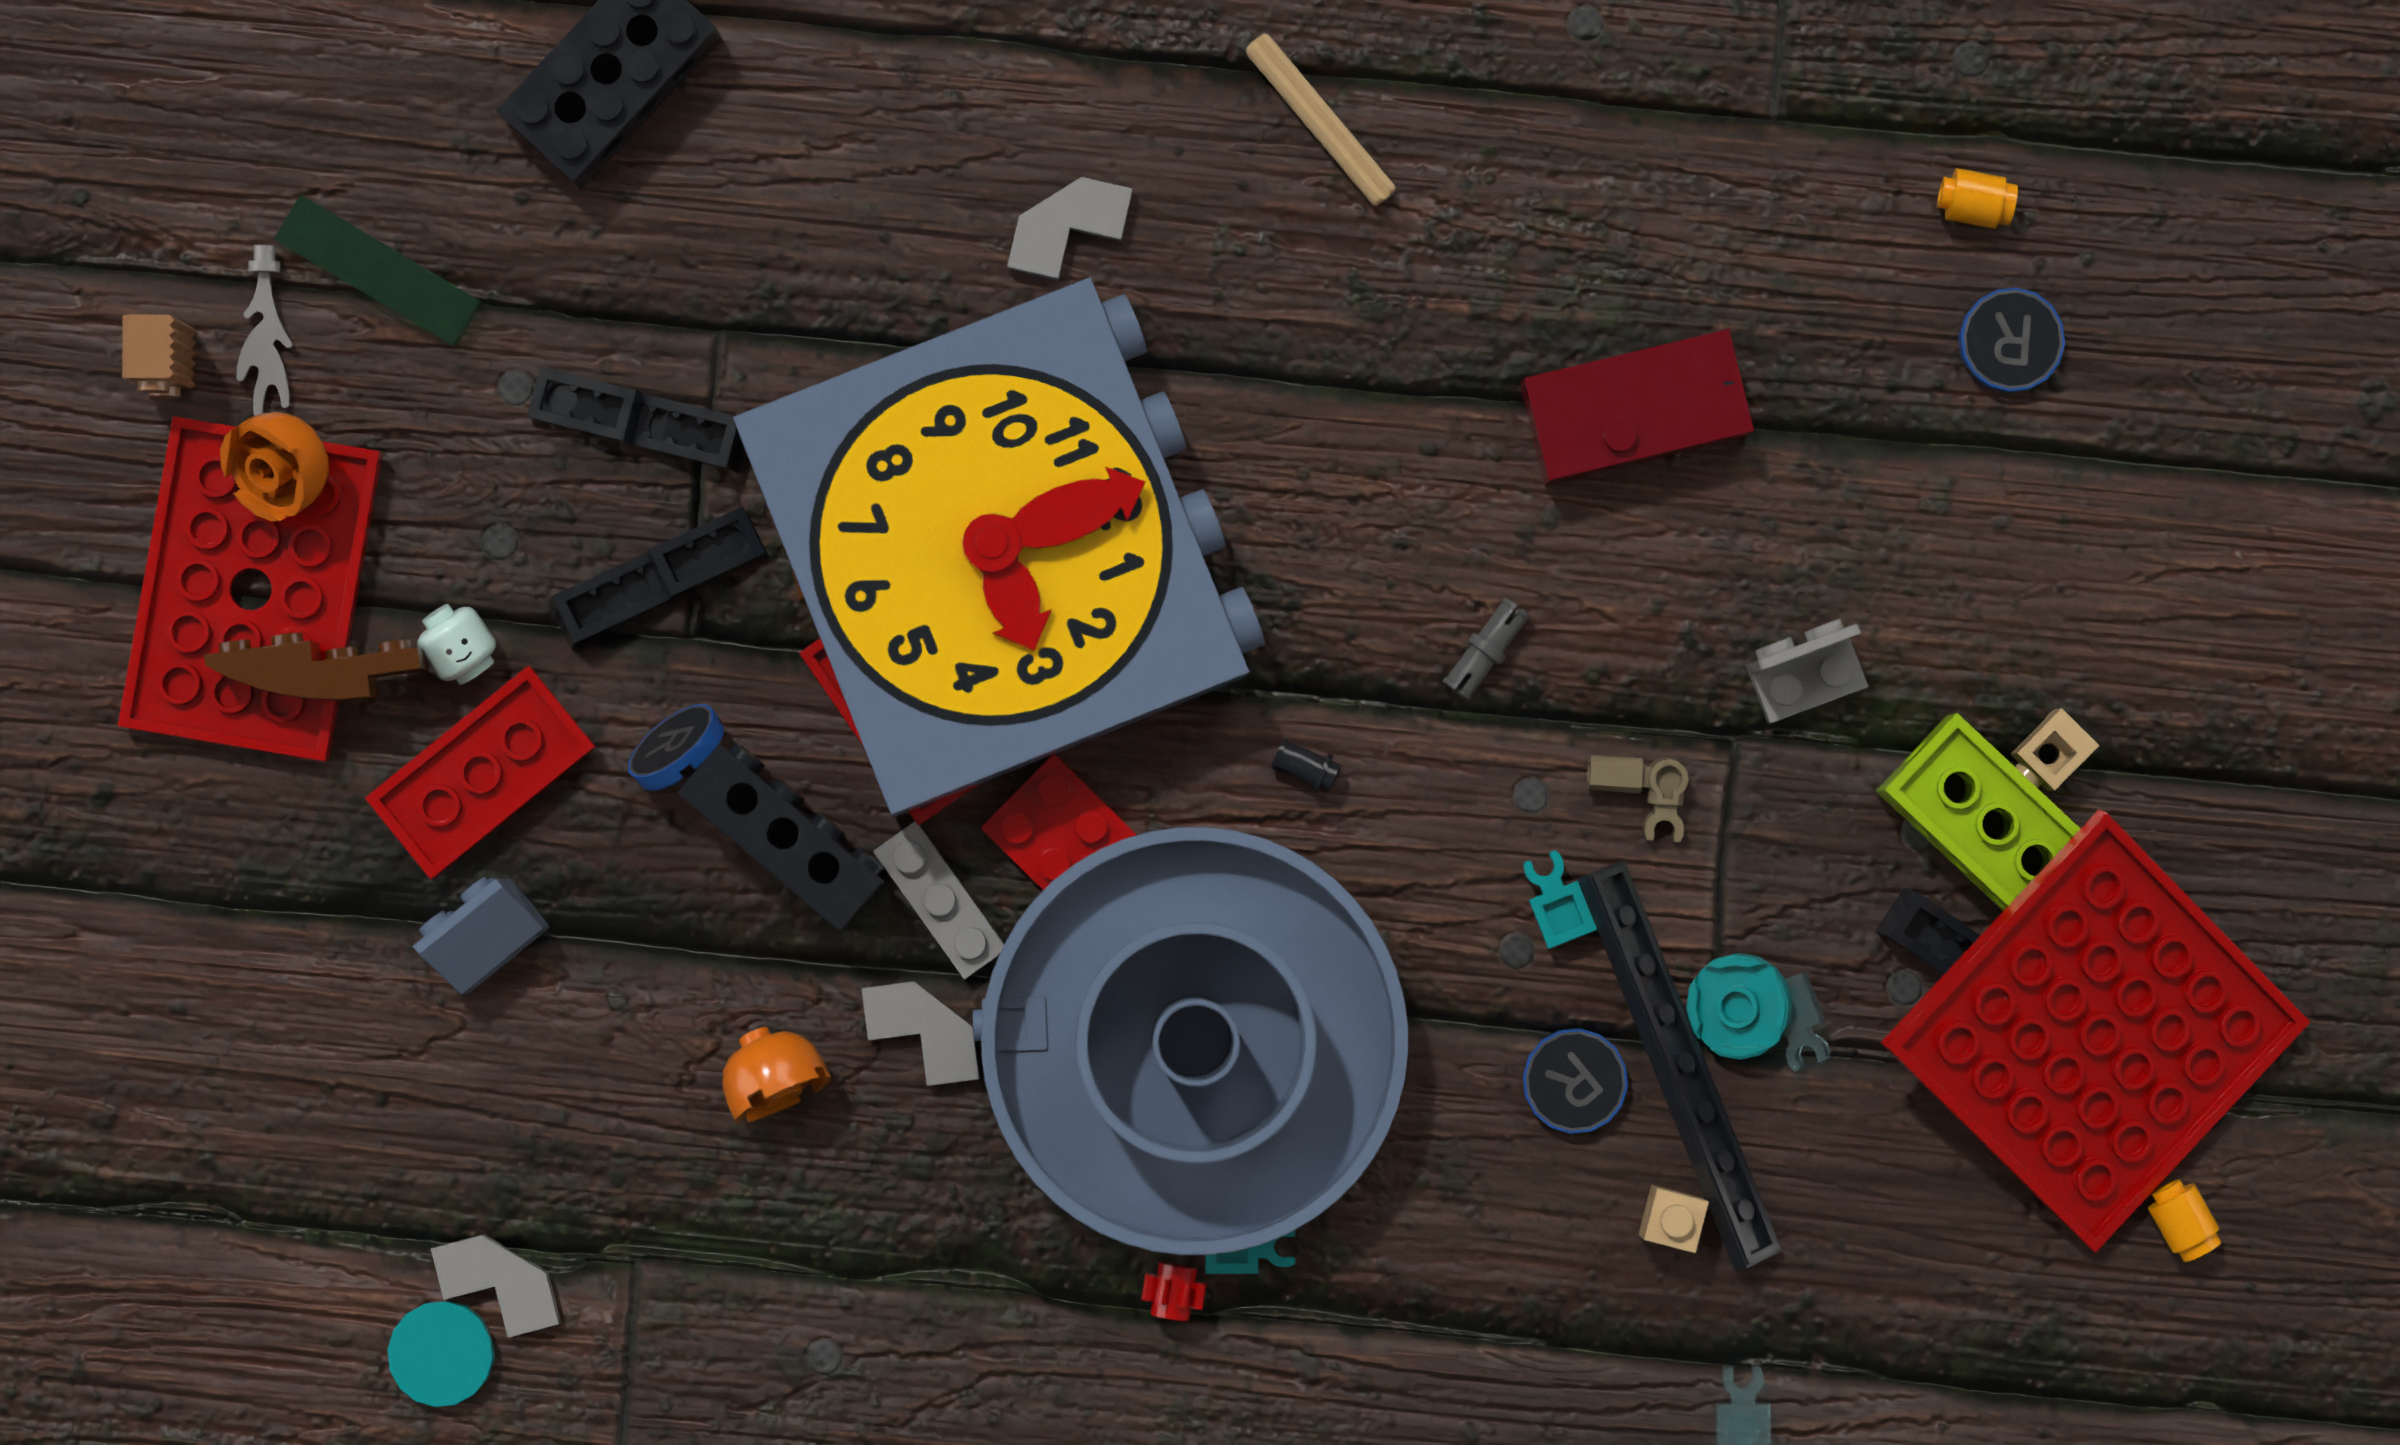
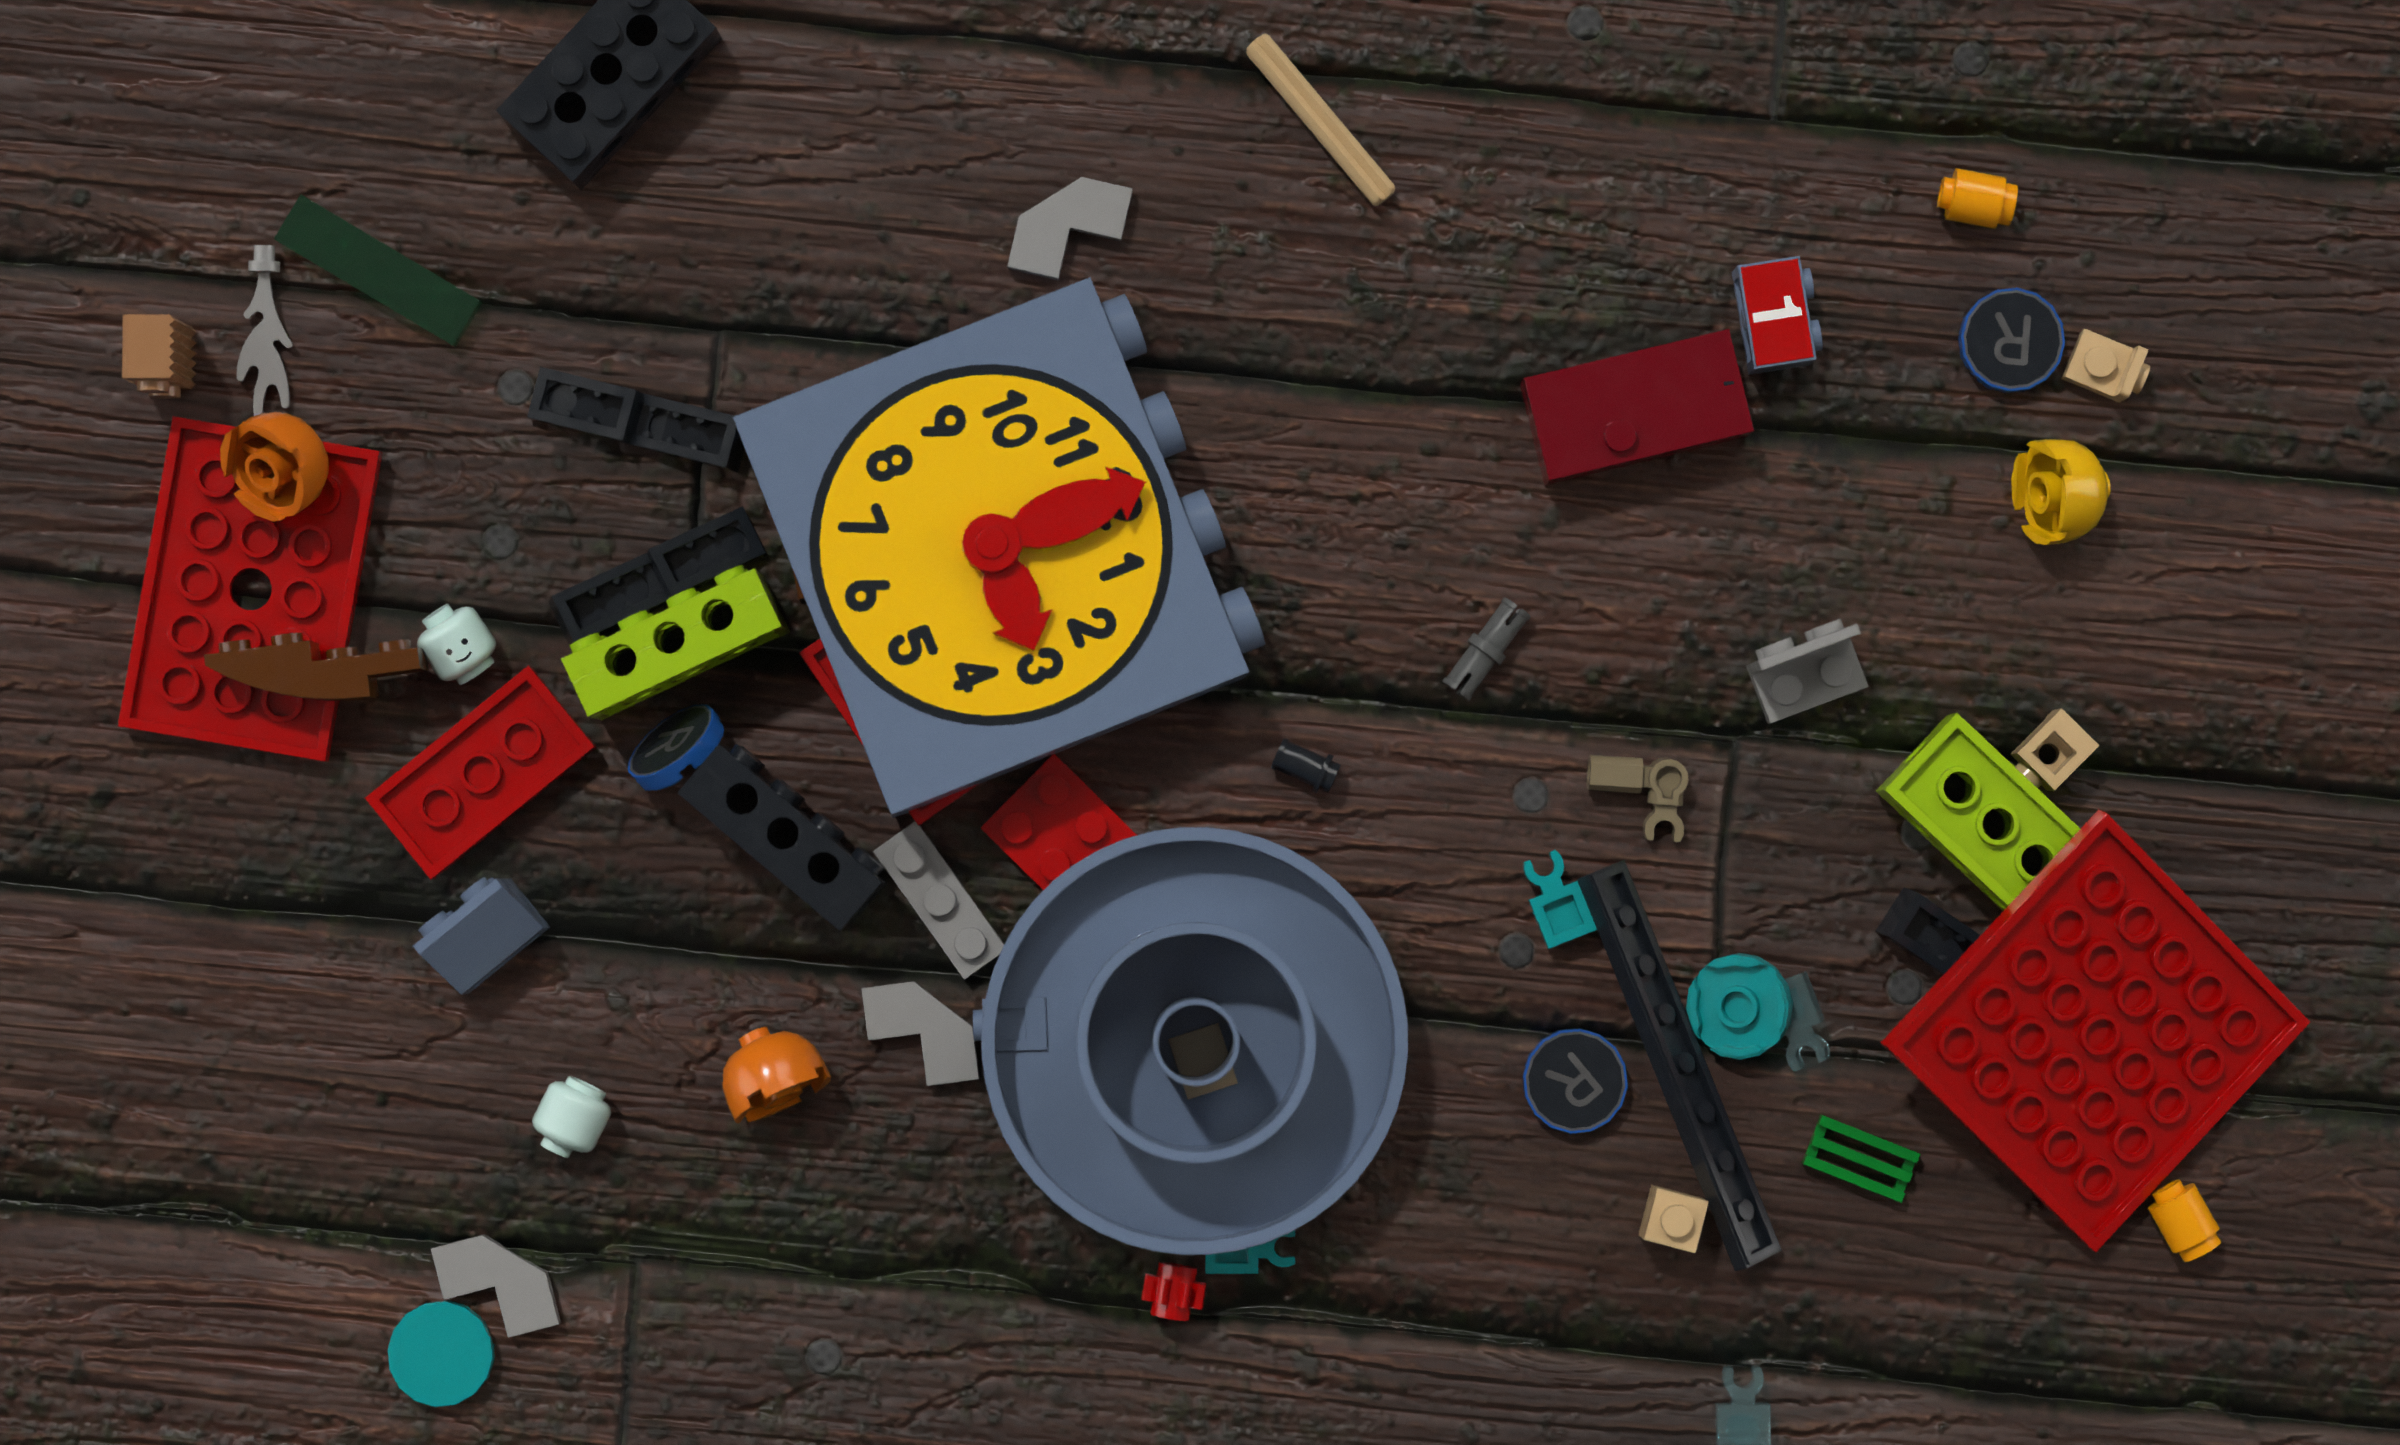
none -> light aqua head [532,1075,611,1158]
none -> lime brick [561,565,790,721]
none -> tan brick [1168,1023,1238,1100]
none -> red brick [1732,256,1823,375]
none -> green tile [1801,1114,1920,1203]
none -> yellow cylinder [2011,439,2111,545]
none -> tan bracket [2061,329,2150,403]

